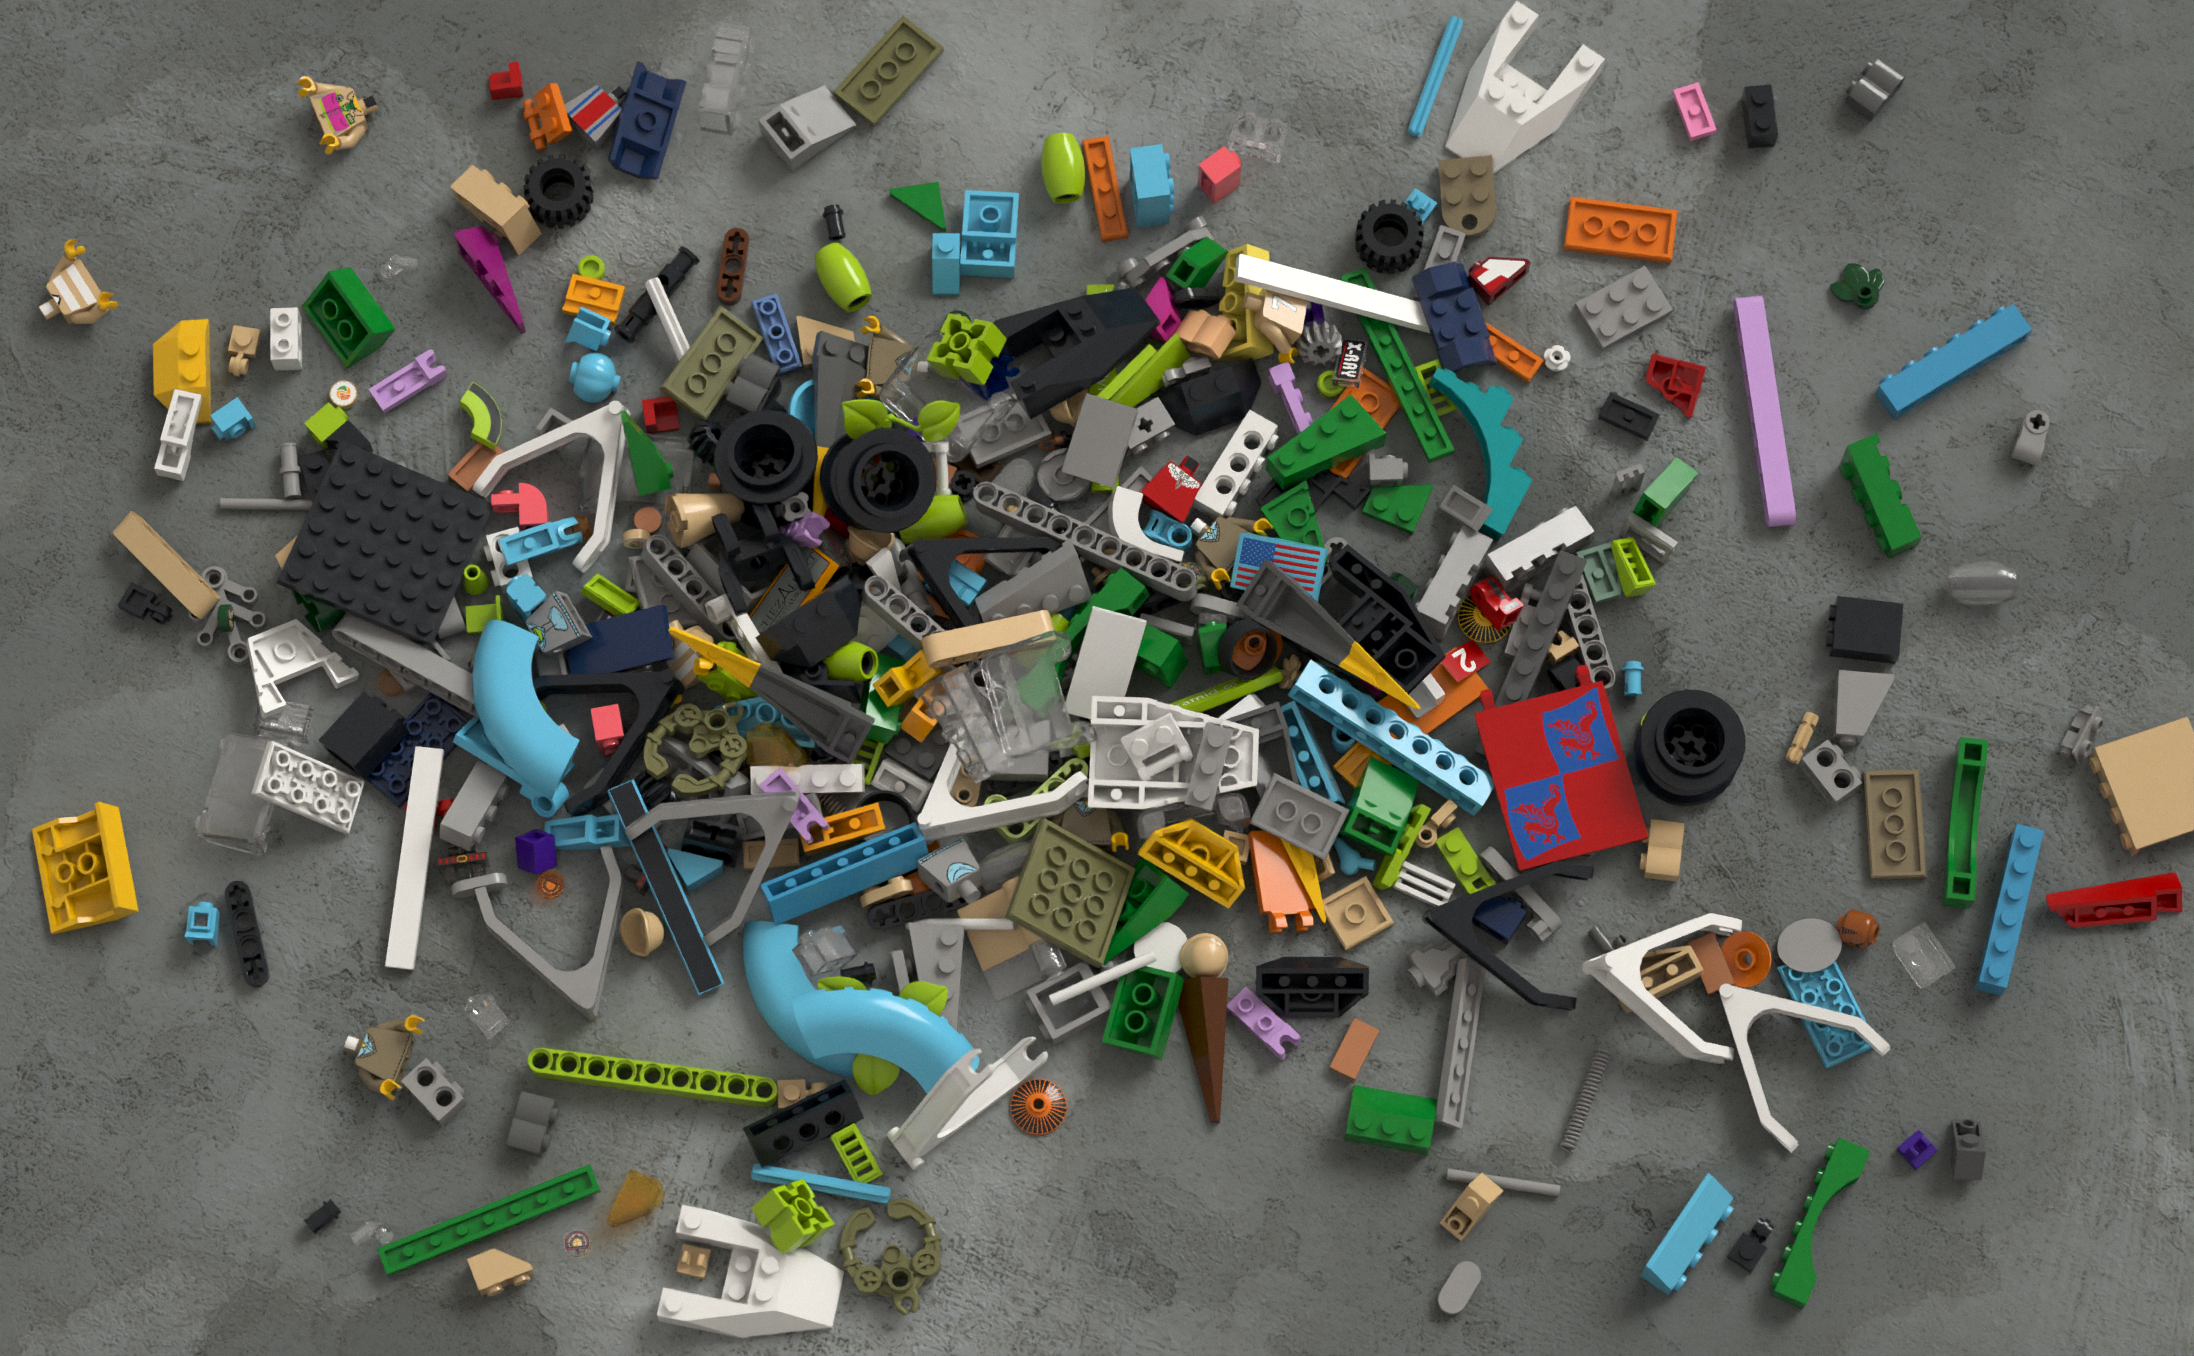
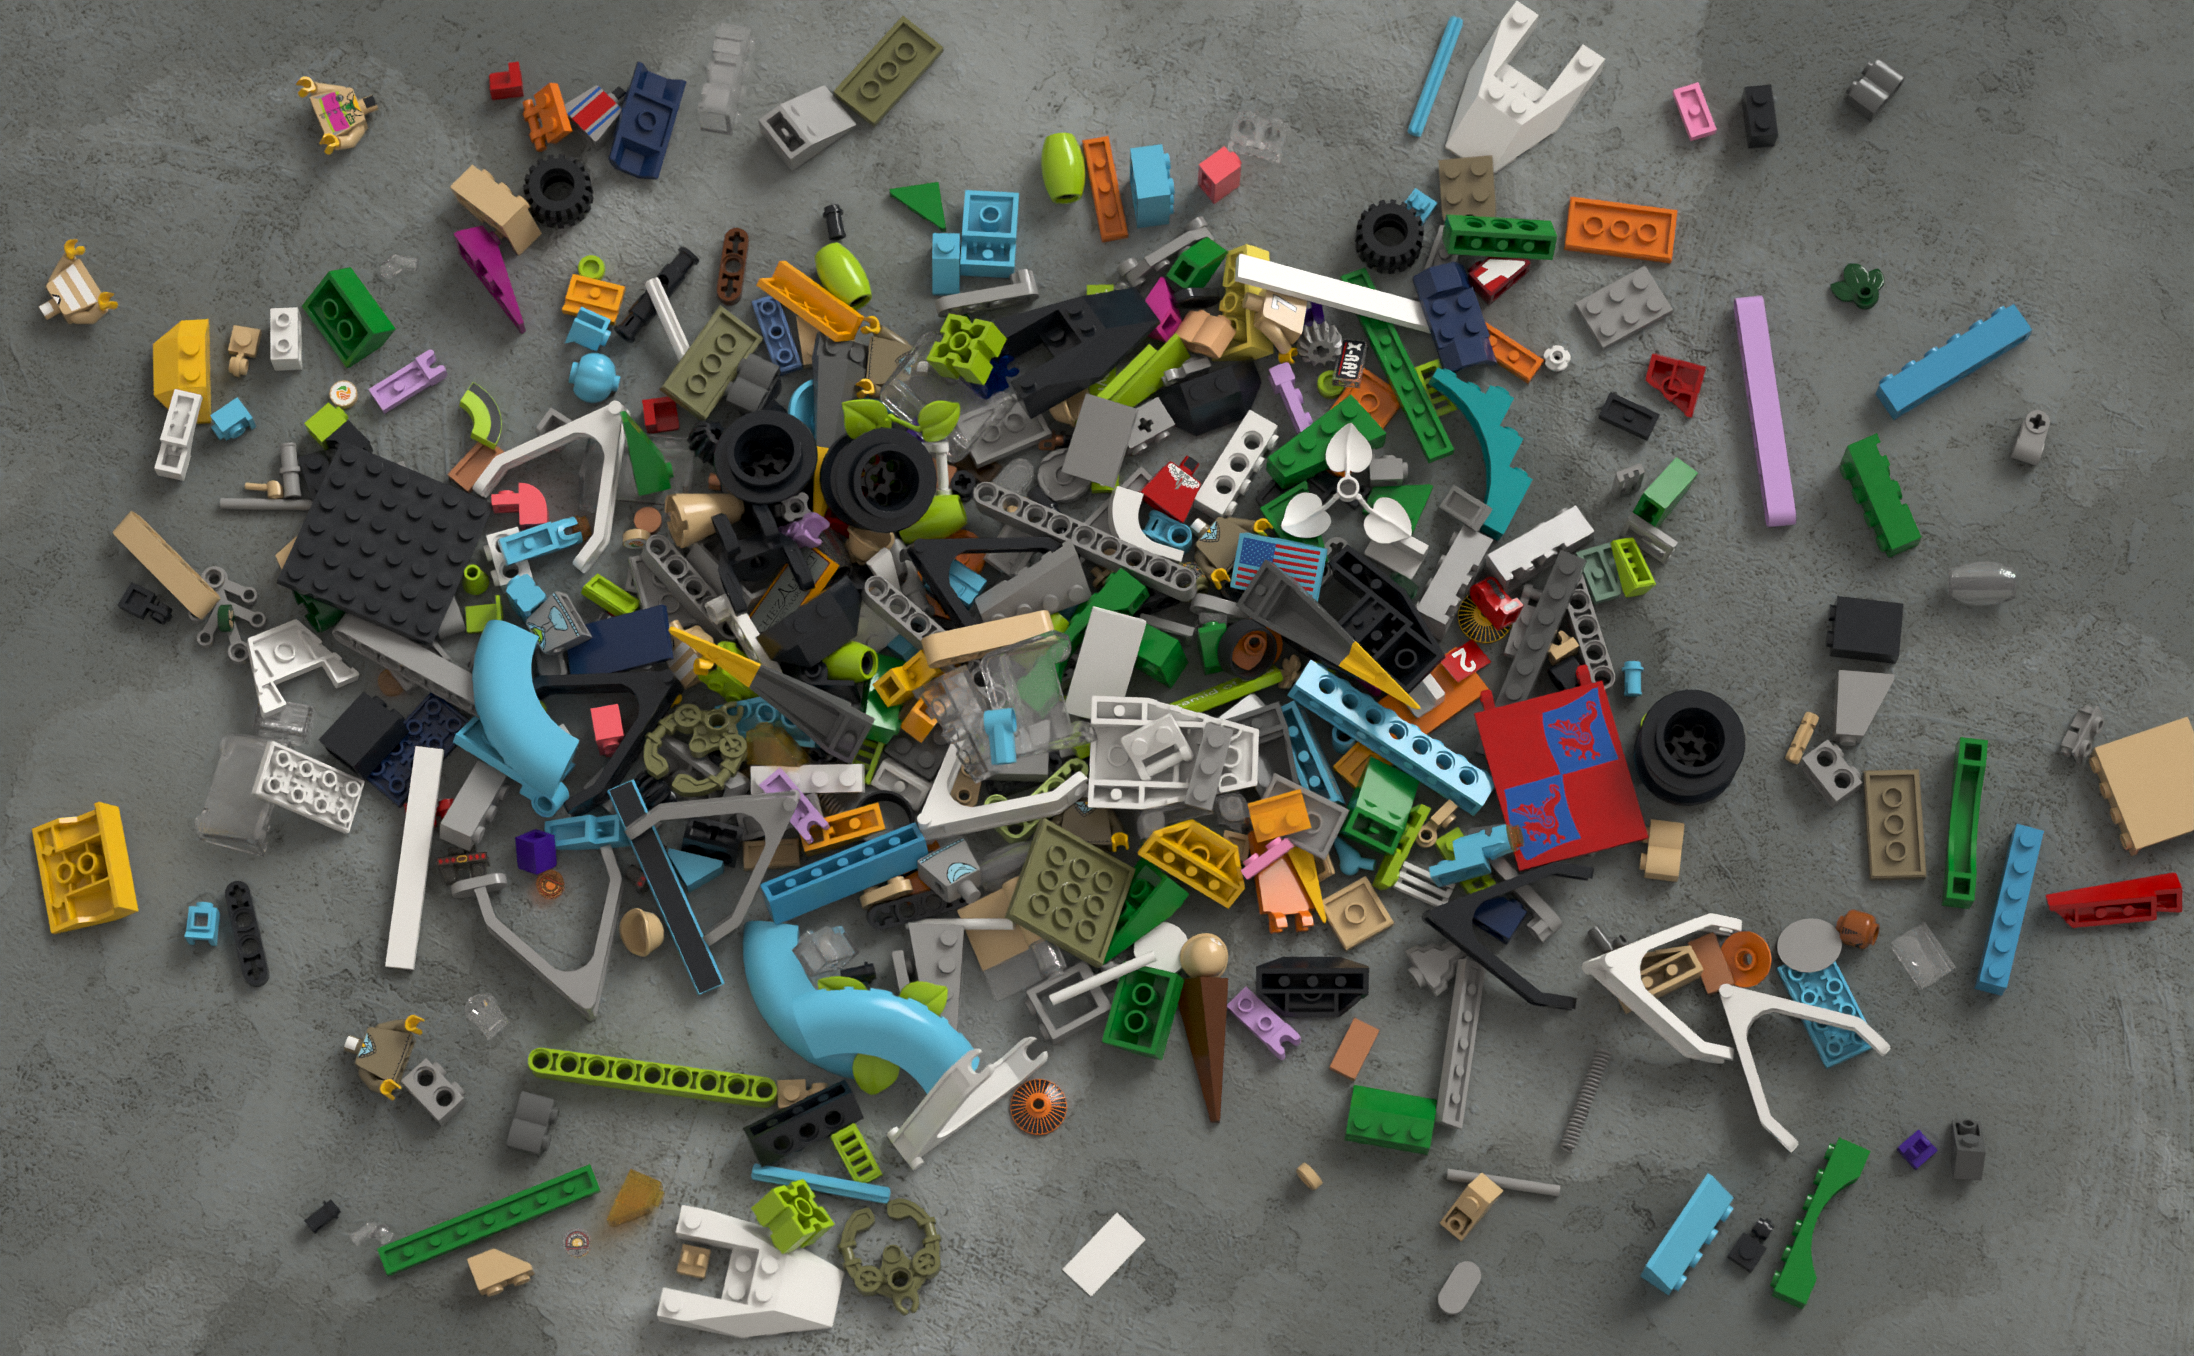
none -> tan hand [245,480,284,499]
none -> light orange fence [756,261,864,342]
none -> light grey beam [935,269,1039,318]
none -> medium azure piece [984,708,1017,765]
none -> white sticker [1062,1213,1146,1296]
none -> bright pink plate [1240,837,1294,880]
none -> light orange plate [1247,789,1312,843]
none -> white plant [1281,423,1412,544]
none -> tan tile [1296,1163,1323,1190]
none -> white panel [1364,536,1429,580]
none -> medium azure plate [1429,824,1524,887]
none -> green brick [1442,214,1557,260]

